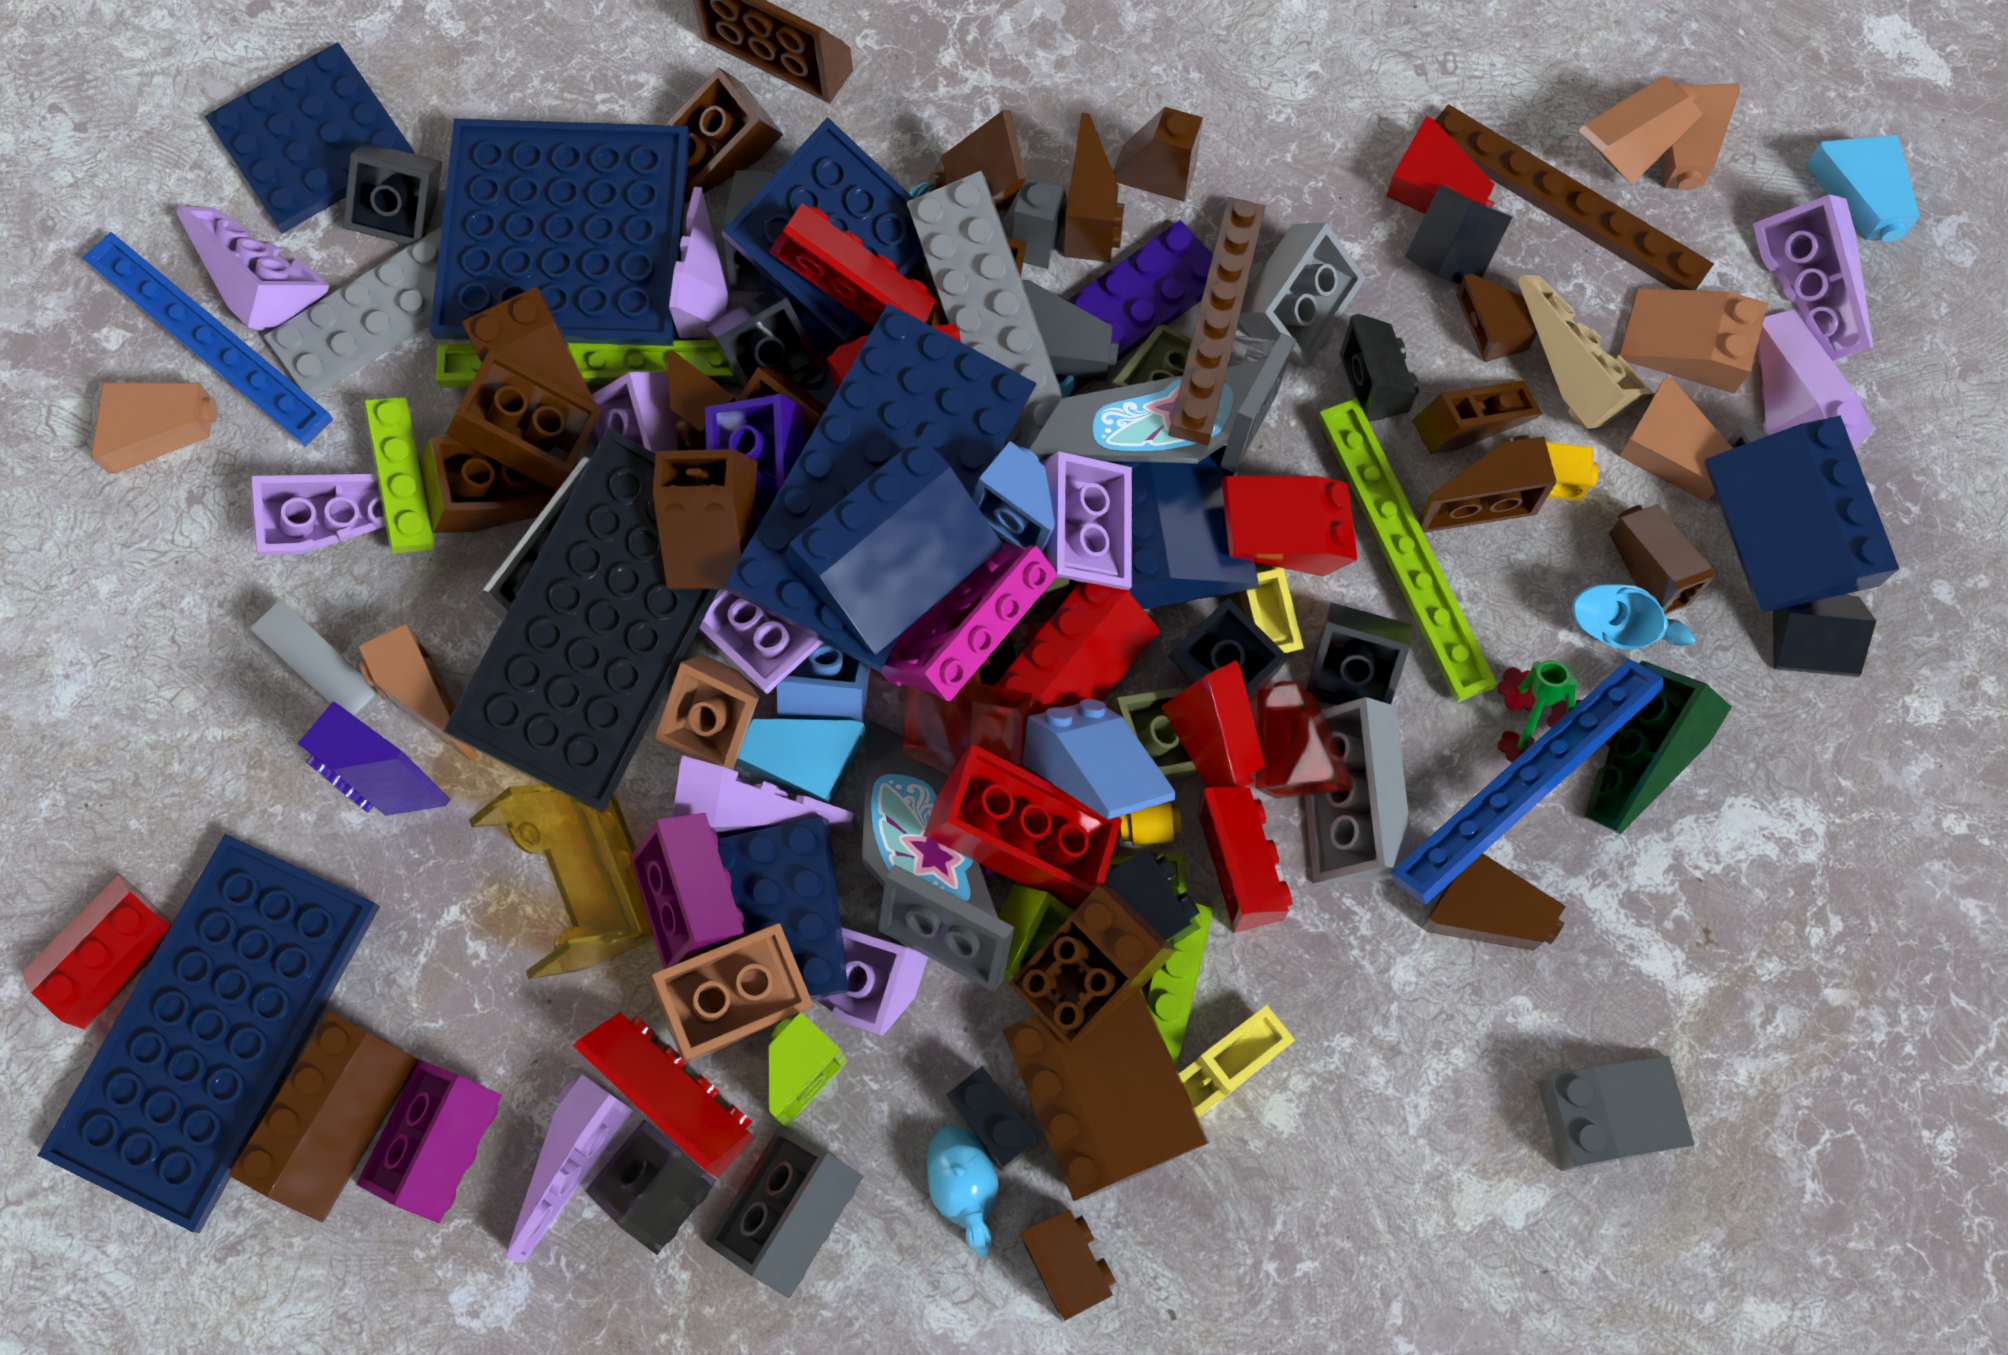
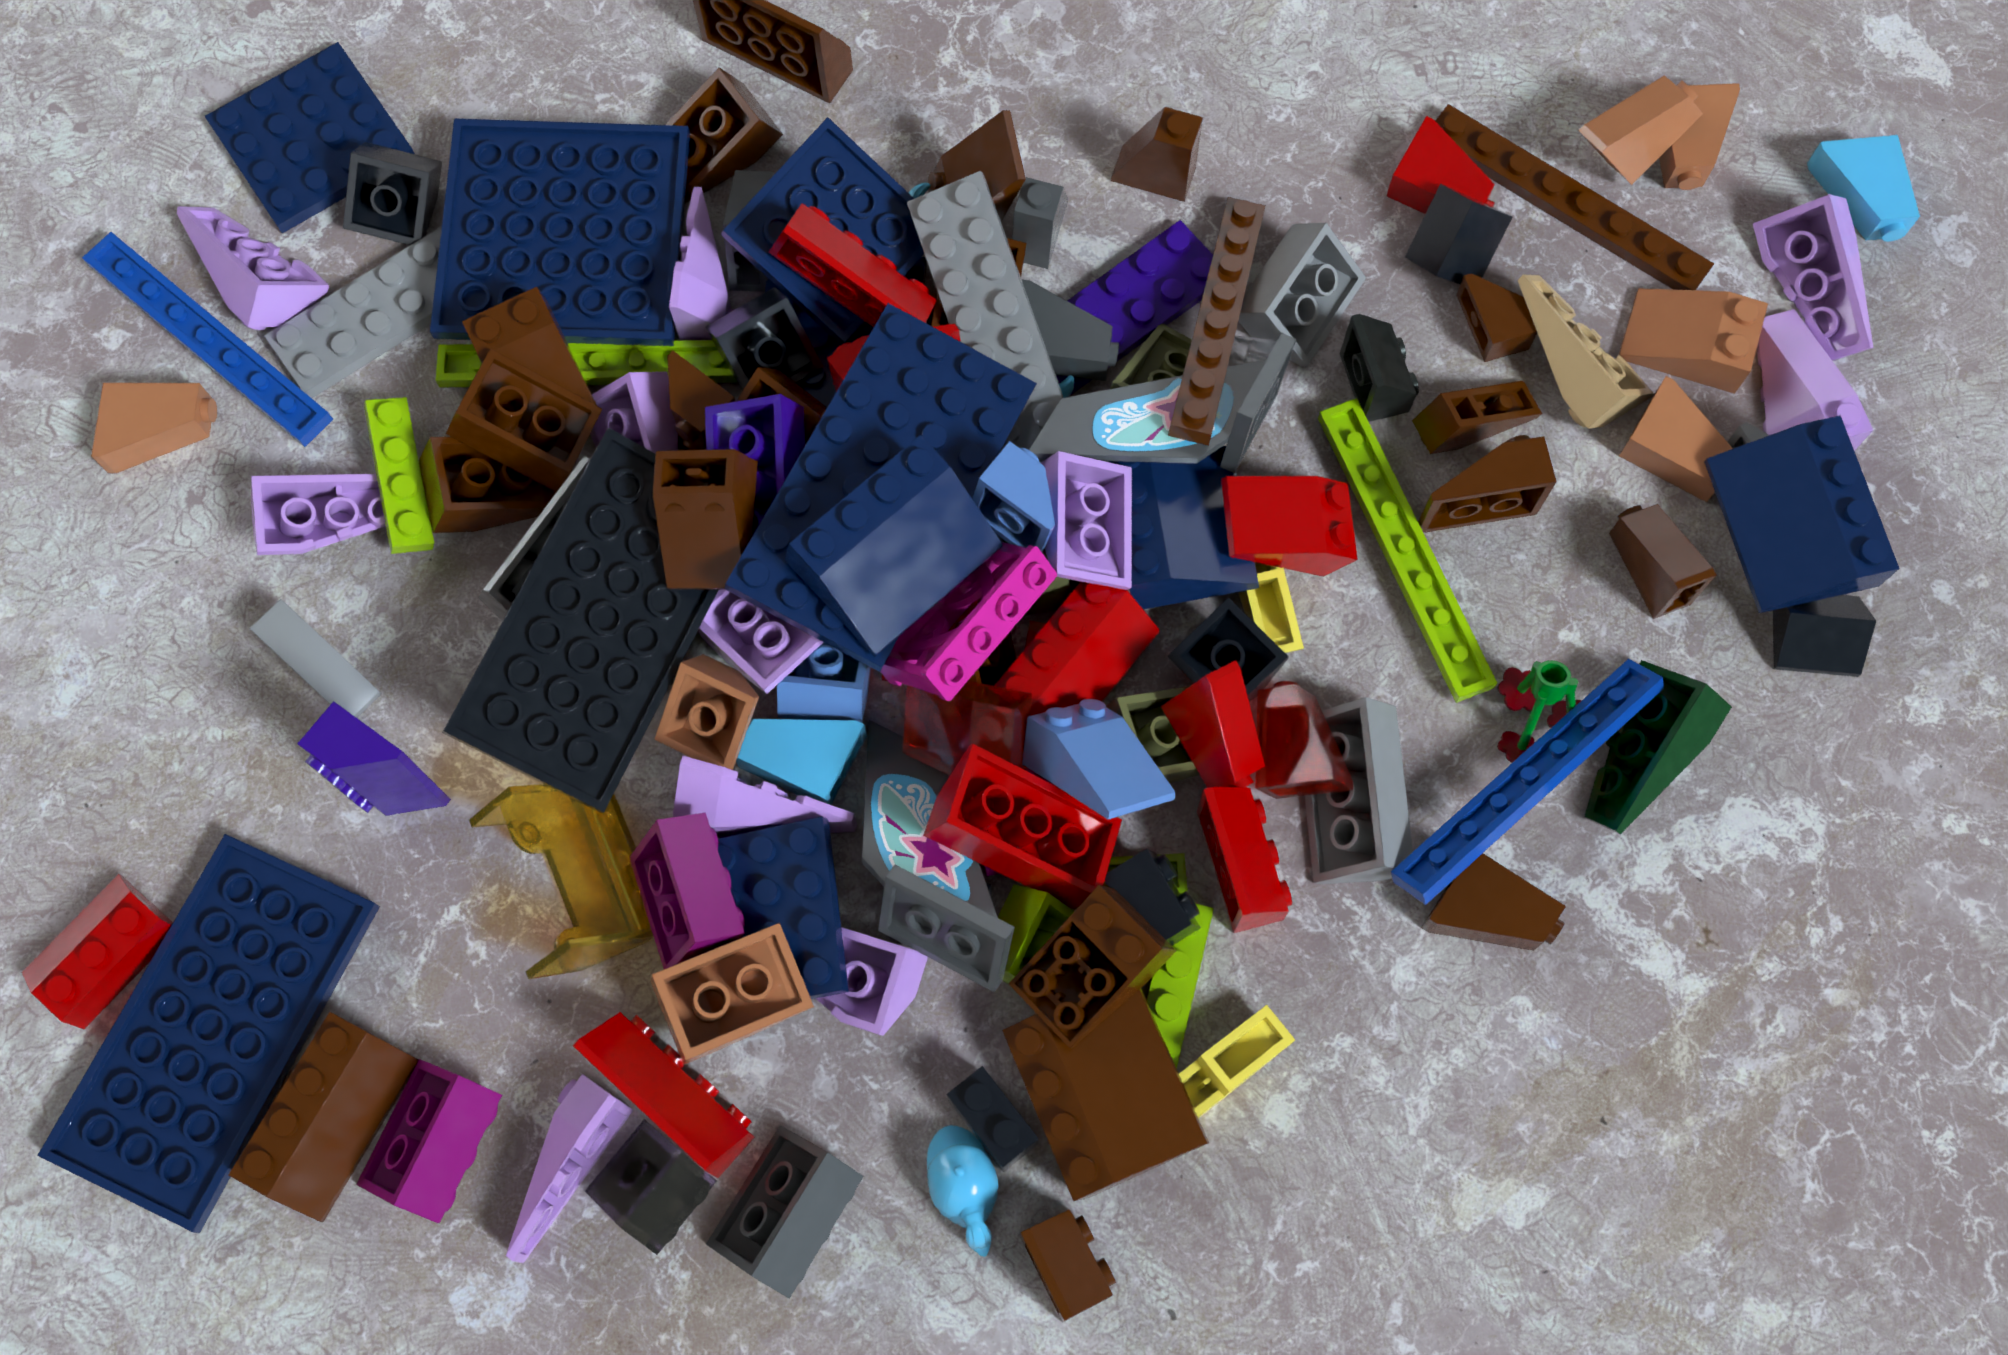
nougat slope [358,624,479,761] -> none
lime slope [769,1012,848,1128] -> none
reddish brown slope [1064,113,1125,263] -> none
yellow brick [1119,801,1182,845] -> none
black slope [1304,602,1412,705] -> none
dark grey slope [1537,1056,1695,1172] -> none
yellow brick [1546,442,1599,501] -> none
medium azure hair [1572,584,1696,649] -> none

